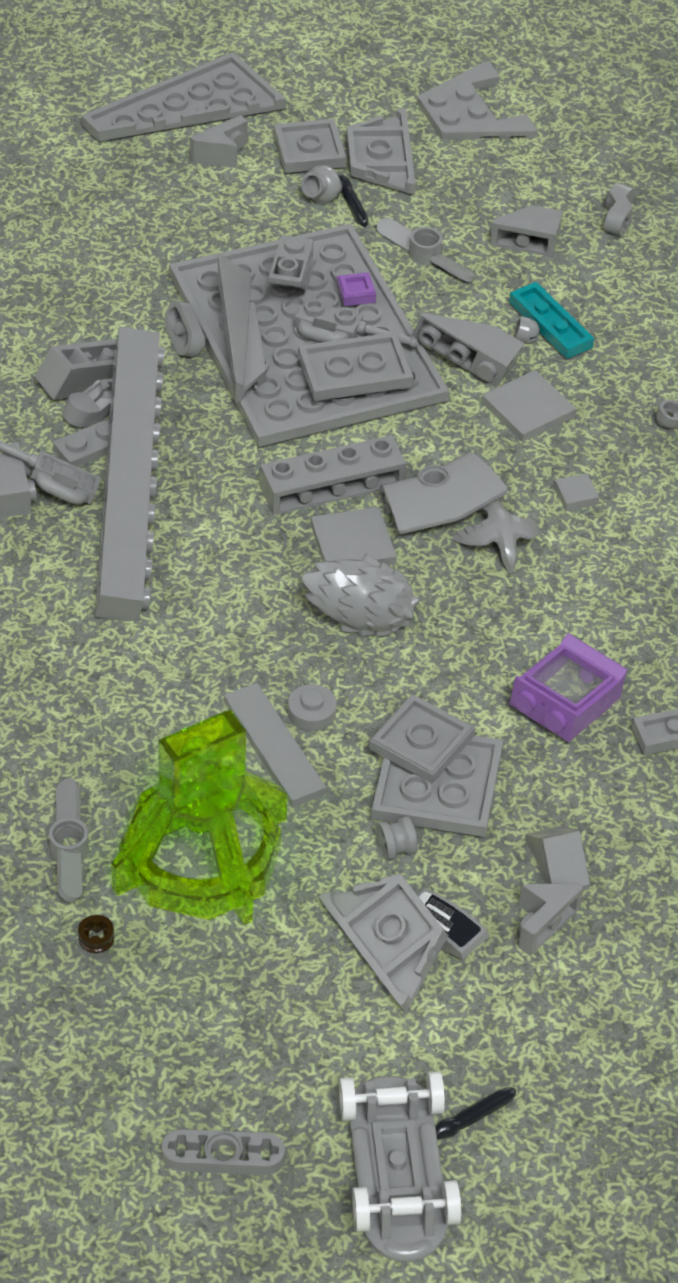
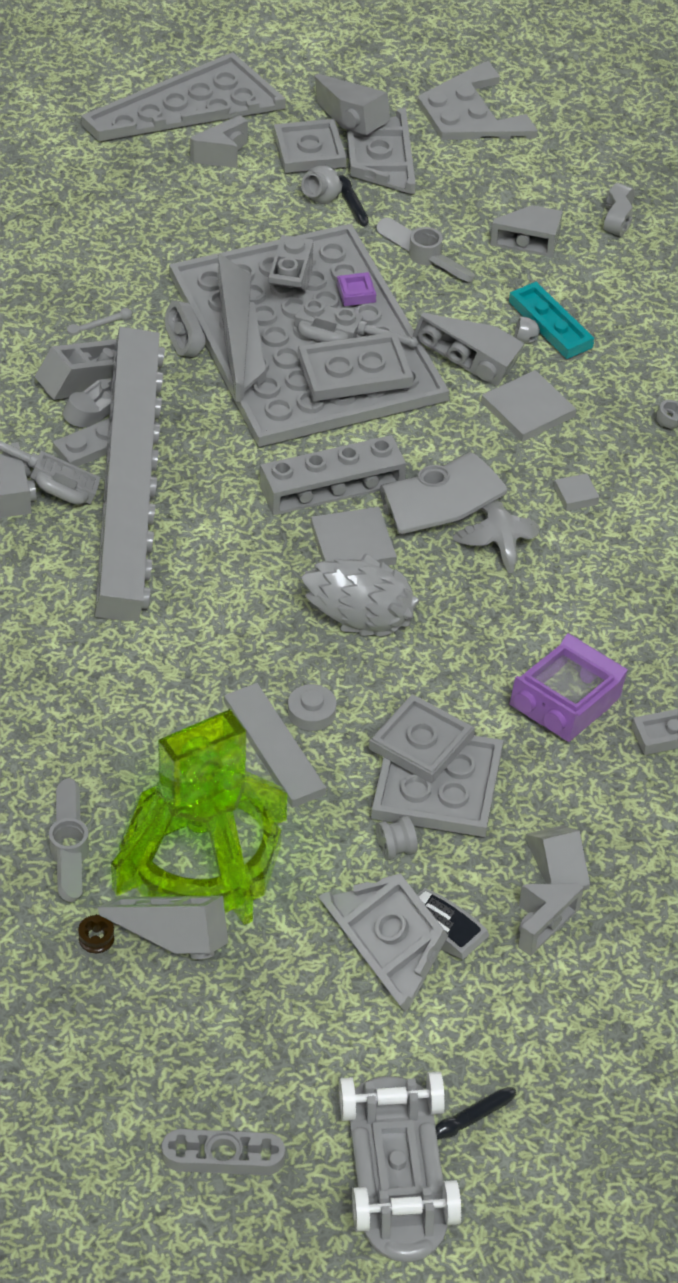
none -> light grey hinge [67,308,132,336]
none -> light grey slope [98,896,228,959]
none -> light grey slope [314,74,390,135]

